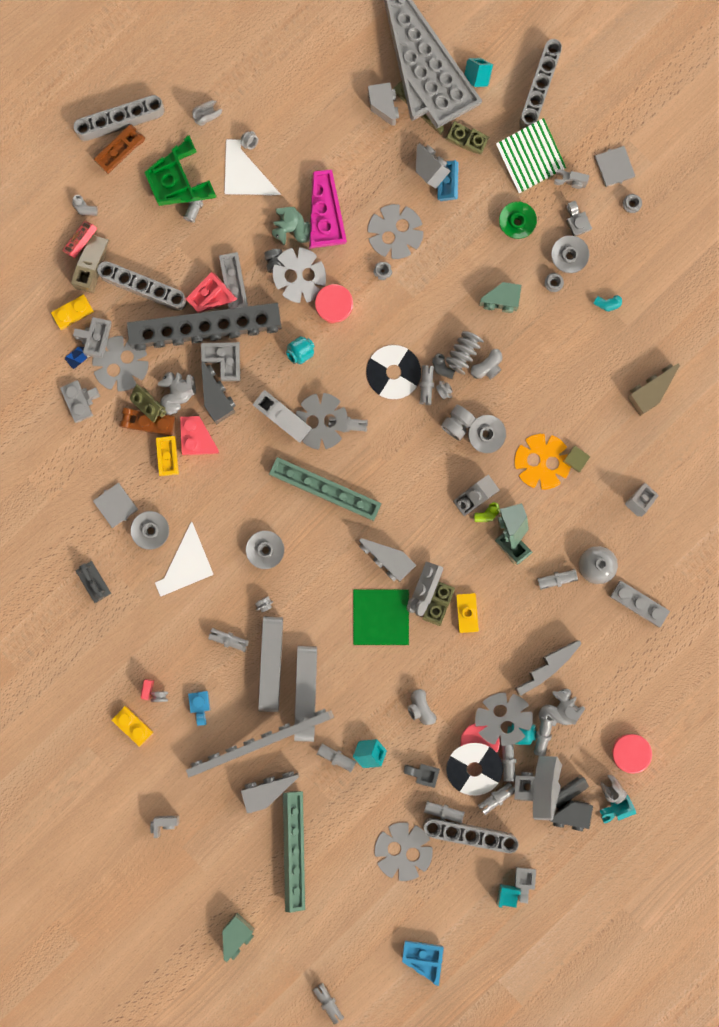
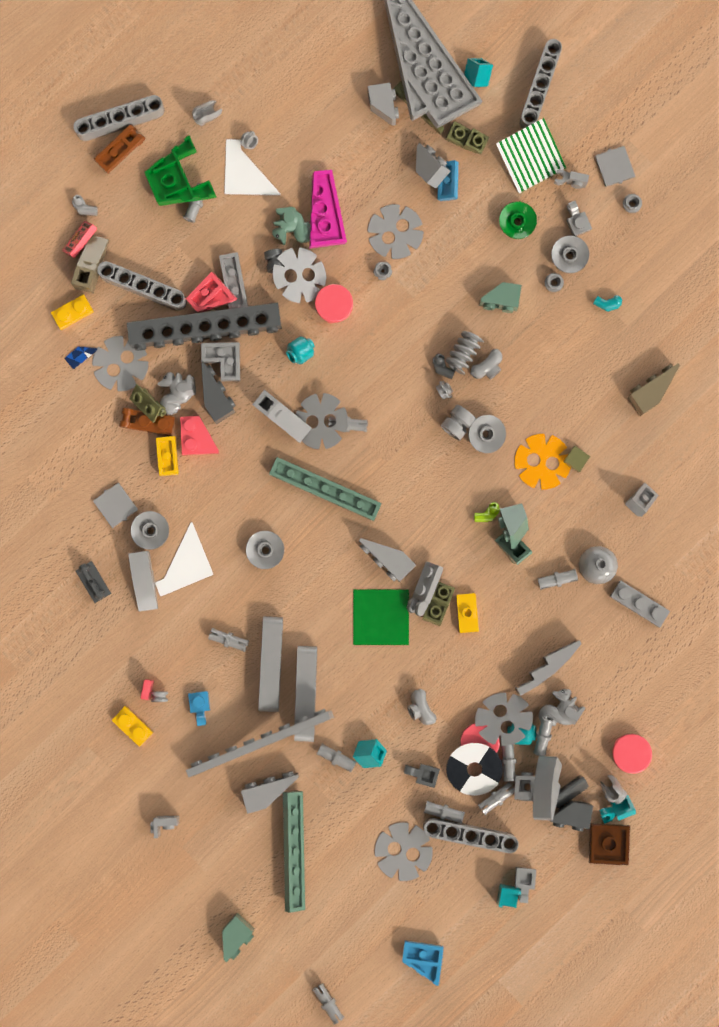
light grey hinge [60,380,101,423] -> none
light grey hinge [73,317,112,359] -> none
light grey plate [255,596,273,612] -> none
sticker [366,345,421,399] -> none
light grey pin [419,365,434,405] -> none
light grey slope [453,475,500,516] -> none
none -> light grey slope [128,551,158,612]
none -> reddish brown plate [589,823,630,866]

